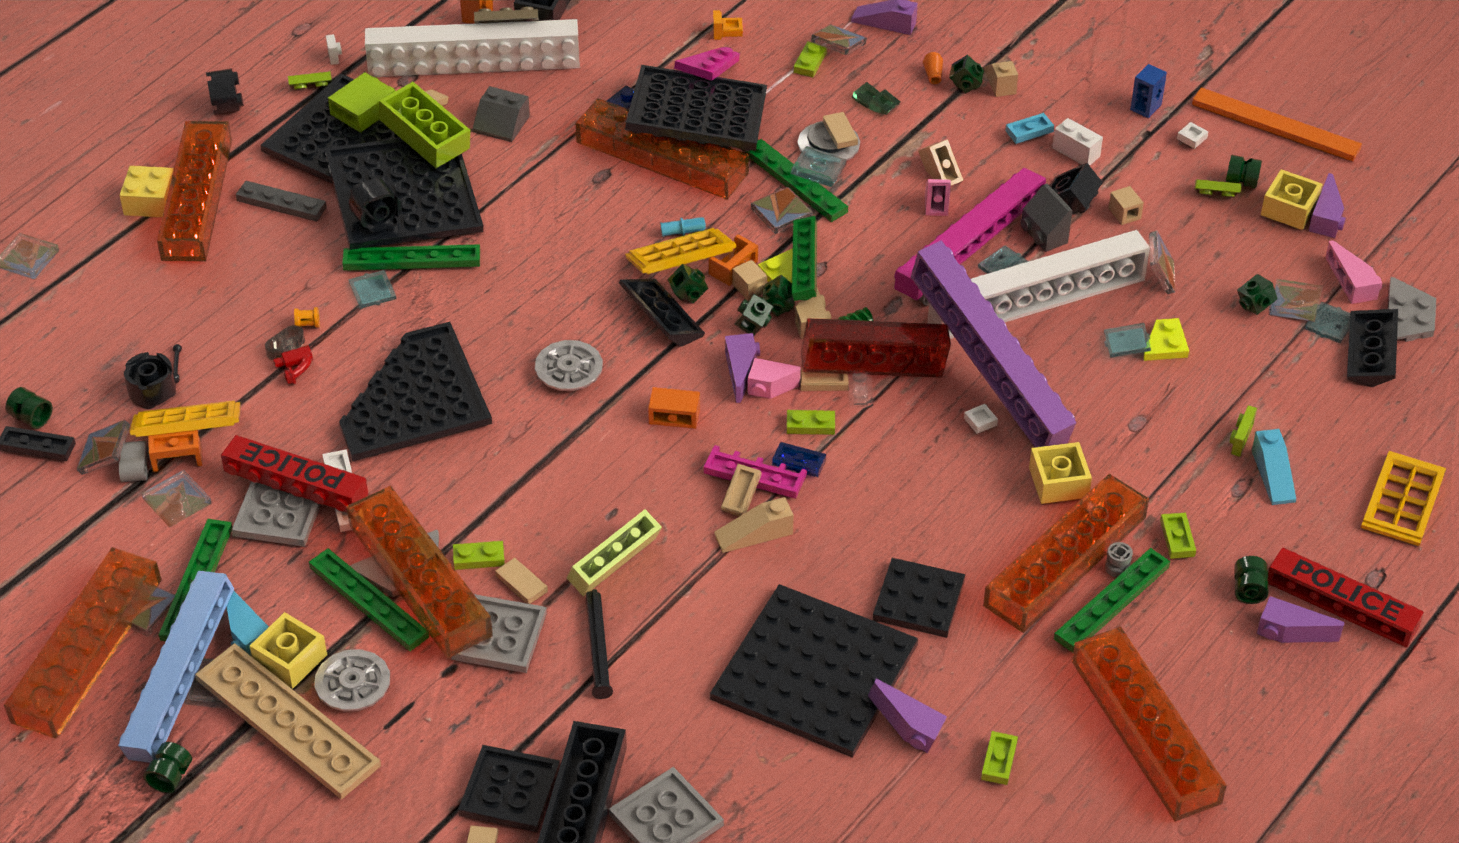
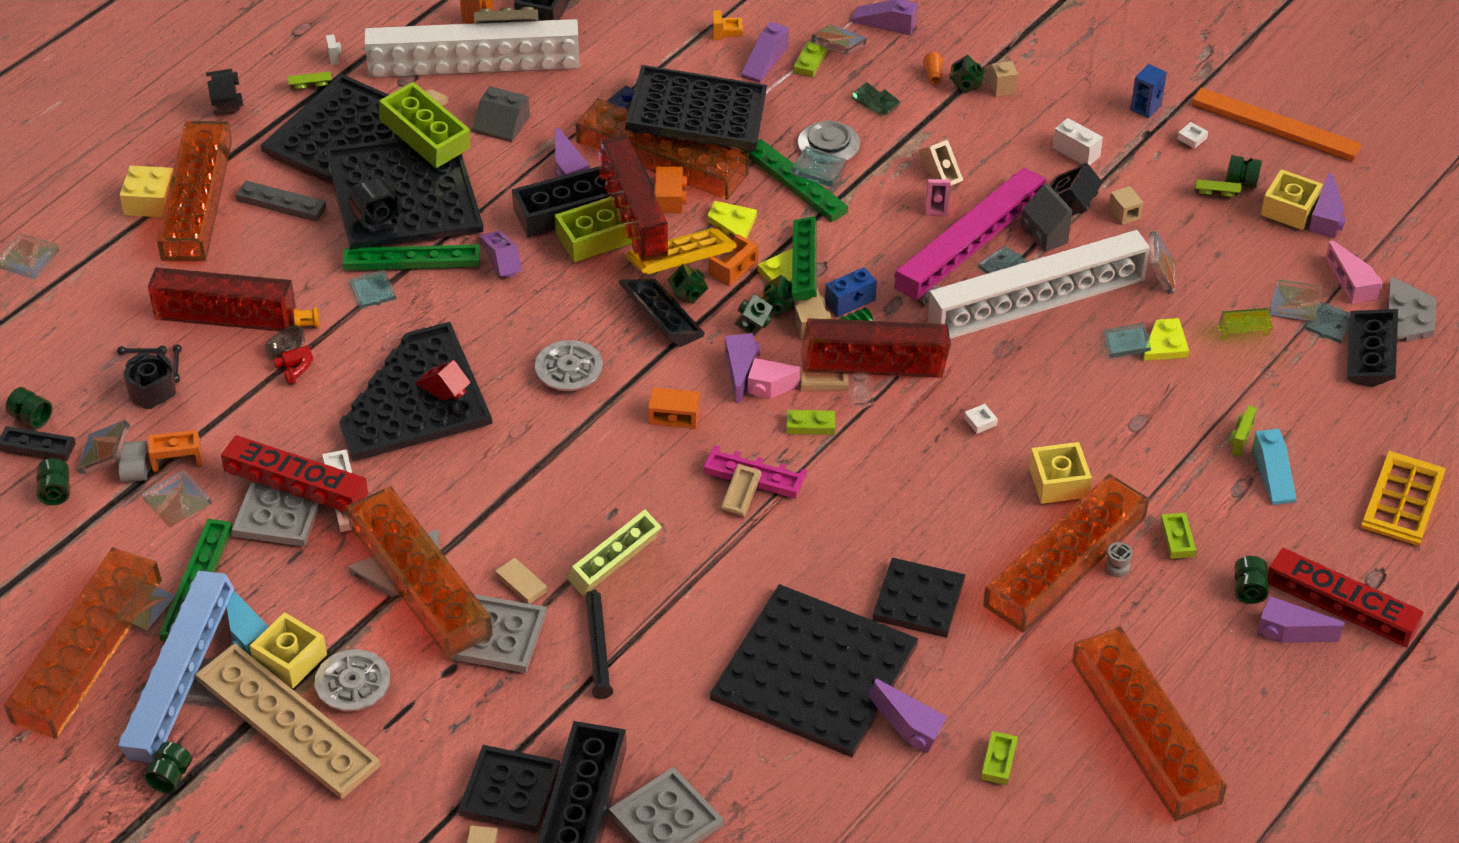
yellow piece [130,400,241,437] -> none
green plate [309,548,429,652] -> none
lime brick [328,72,396,133] -> none
lime plate [453,541,505,570] -> none
medium azure axle [660,217,706,237] -> none
dark pink wing [674,47,740,81] -> none
tan slope [714,497,794,553] -> none
tan brick [733,260,767,300] -> none
tile [751,187,813,234] -> none
clear blue plate [772,442,826,477] -> none
tan tile [823,112,858,149] -> none
medium lavender brick [911,240,1076,448] -> none
medium azure plate [1005,113,1054,144] -> none
green plate [1054,548,1171,653] -> none
dark green brick [1237,274,1278,315] -> none
none -> dark green wheel [36,459,70,506]
none -> black hinge [117,346,167,355]
none -> clear red brick [148,267,296,333]
none -> red slope [415,360,471,401]
none -> medium lavender slope [479,230,522,278]
none -> black brick [512,156,654,237]
none -> medium lavender slope [554,127,590,178]
none -> lime brick [555,188,656,263]
none -> clear red brick [598,134,668,262]
none -> orange brick [655,167,687,213]
none -> neon yellow wing [708,201,757,239]
none -> medium lavender slope [741,22,789,83]
none -> blue brick [825,267,877,317]
none -> clear neon green hinge [1218,308,1273,339]

